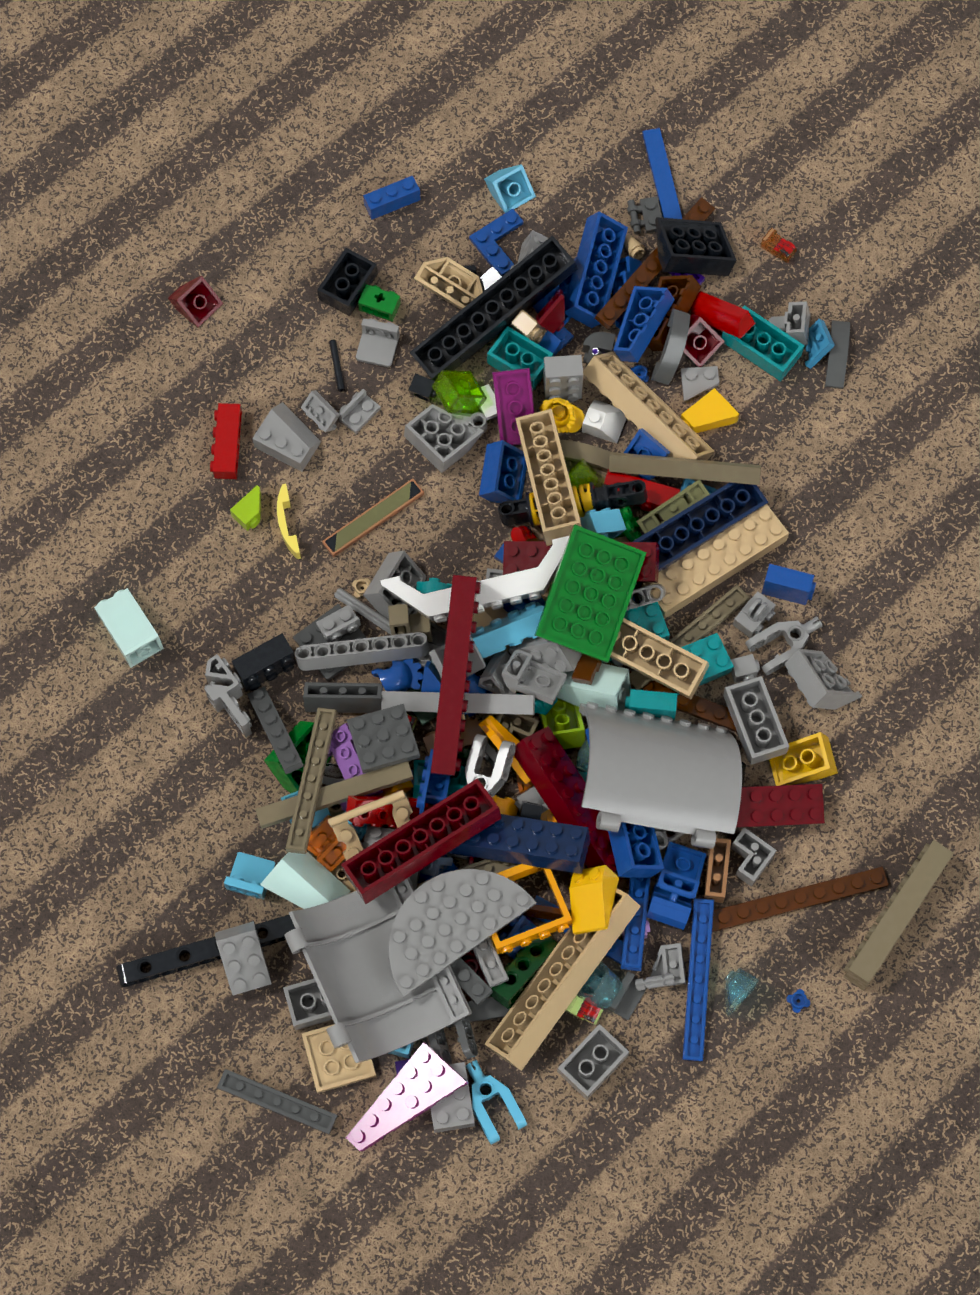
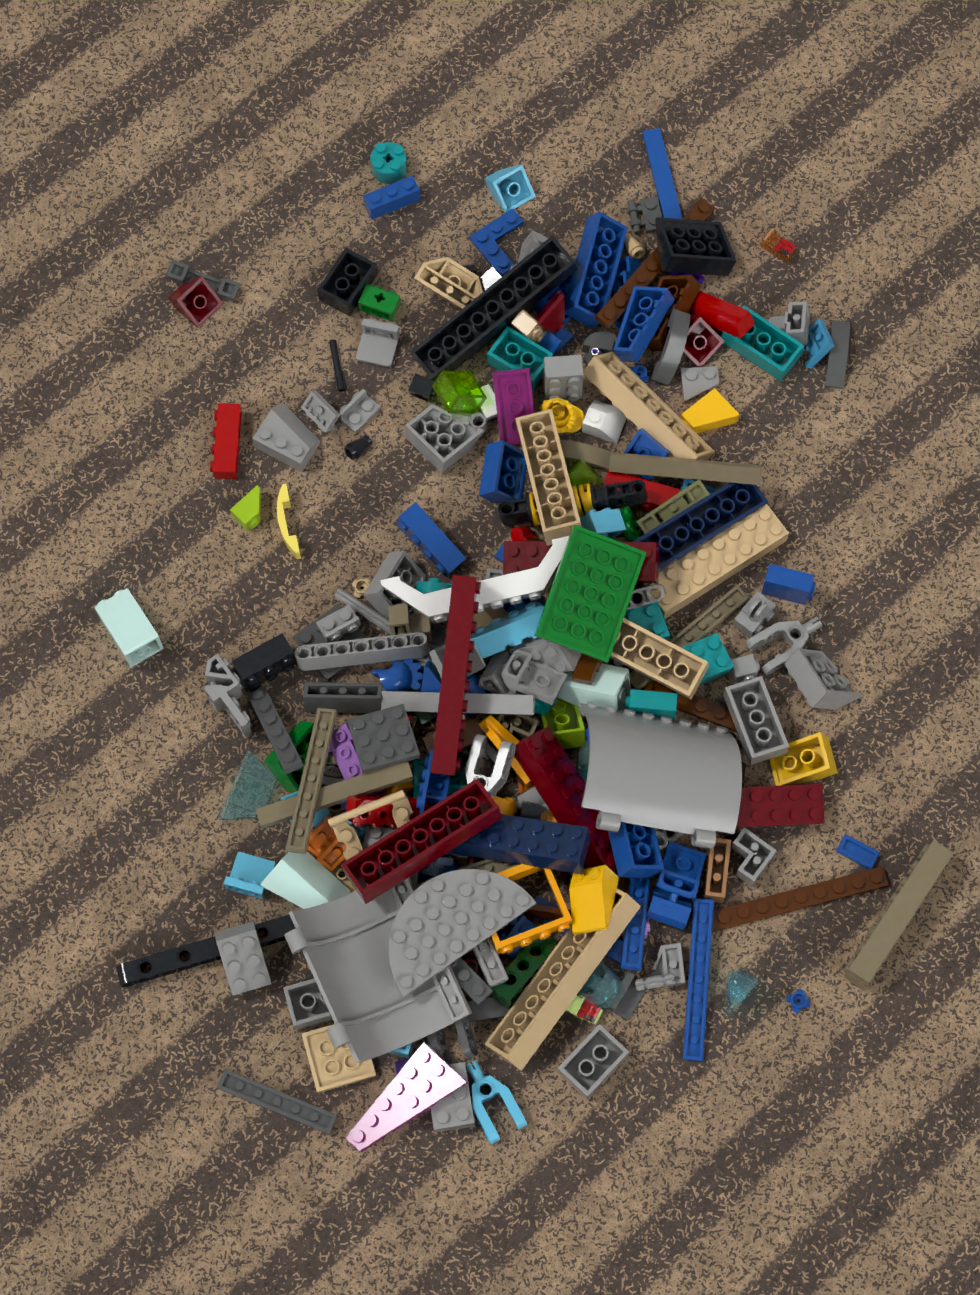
tile [322,479,424,558] -> none
none -> dark grey slope [166,260,241,300]
none -> clear light blue wing [219,750,277,820]
none -> black cone [344,435,372,460]
none -> teal brick [370,142,407,184]
none -> blue wedge [395,502,466,576]
none -> blue tile [836,834,880,870]

